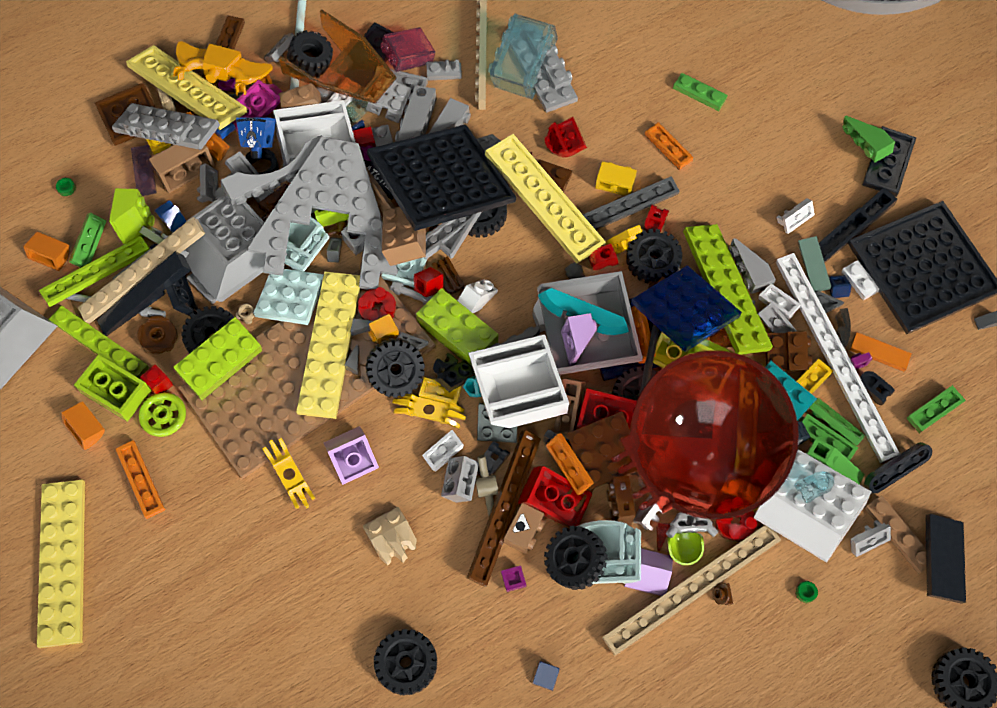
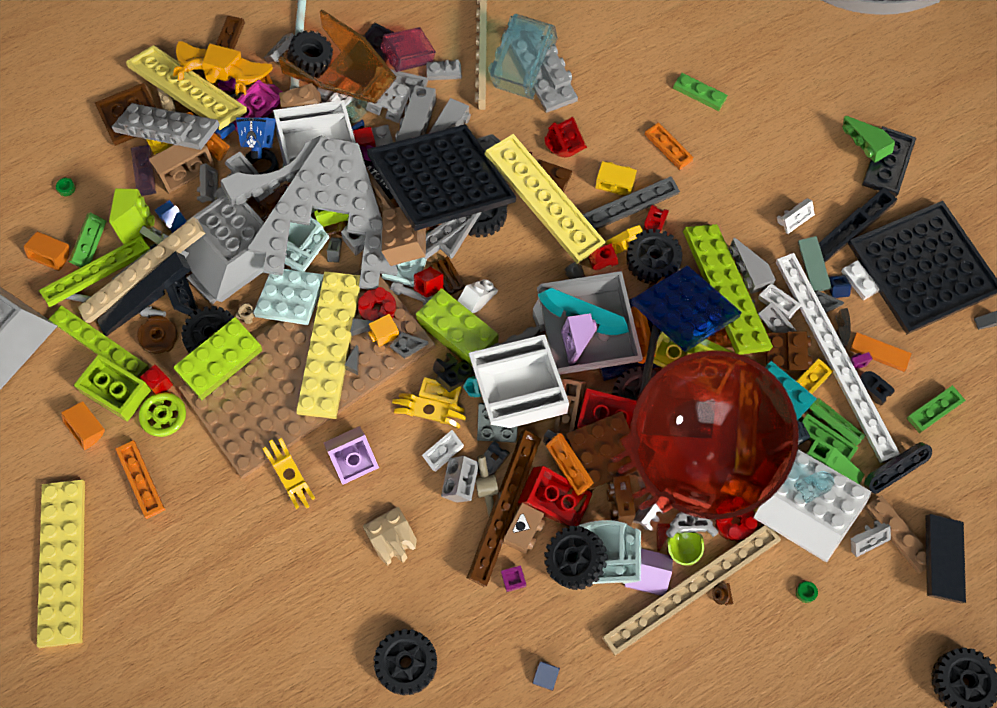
black wheel [366,338,425,397] -> none

